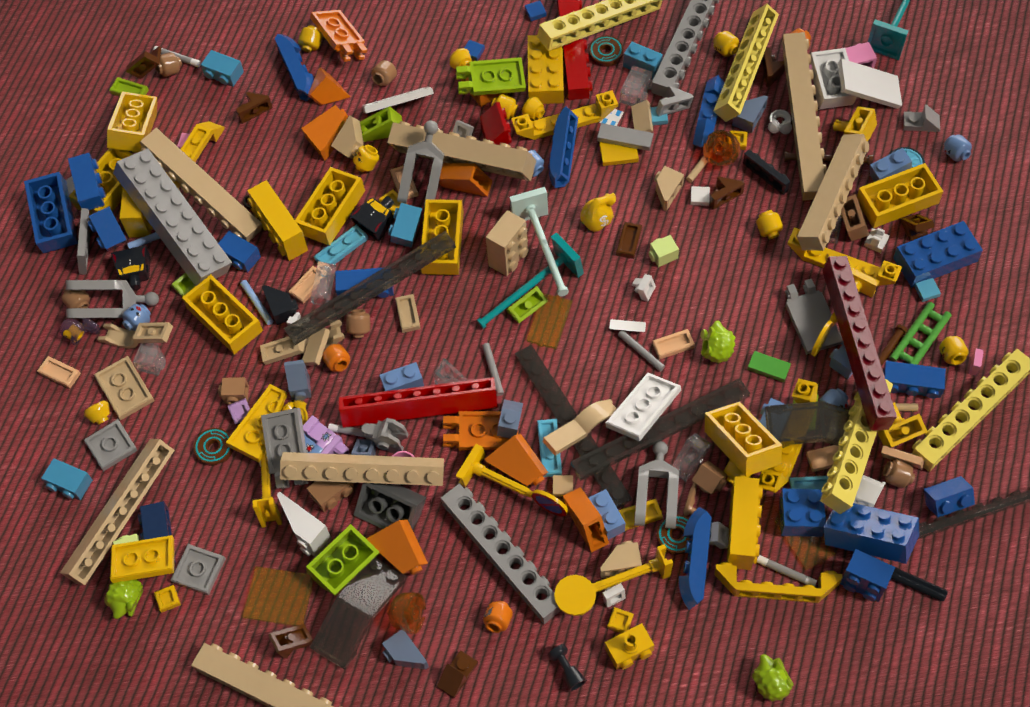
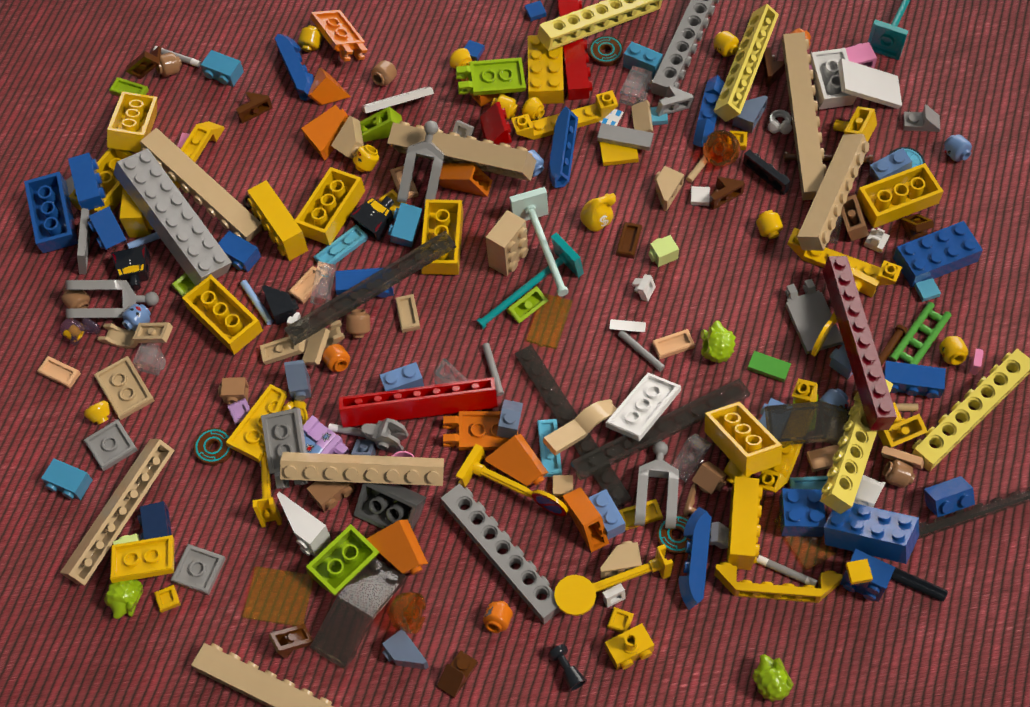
none -> yellow tile [846,559,873,585]

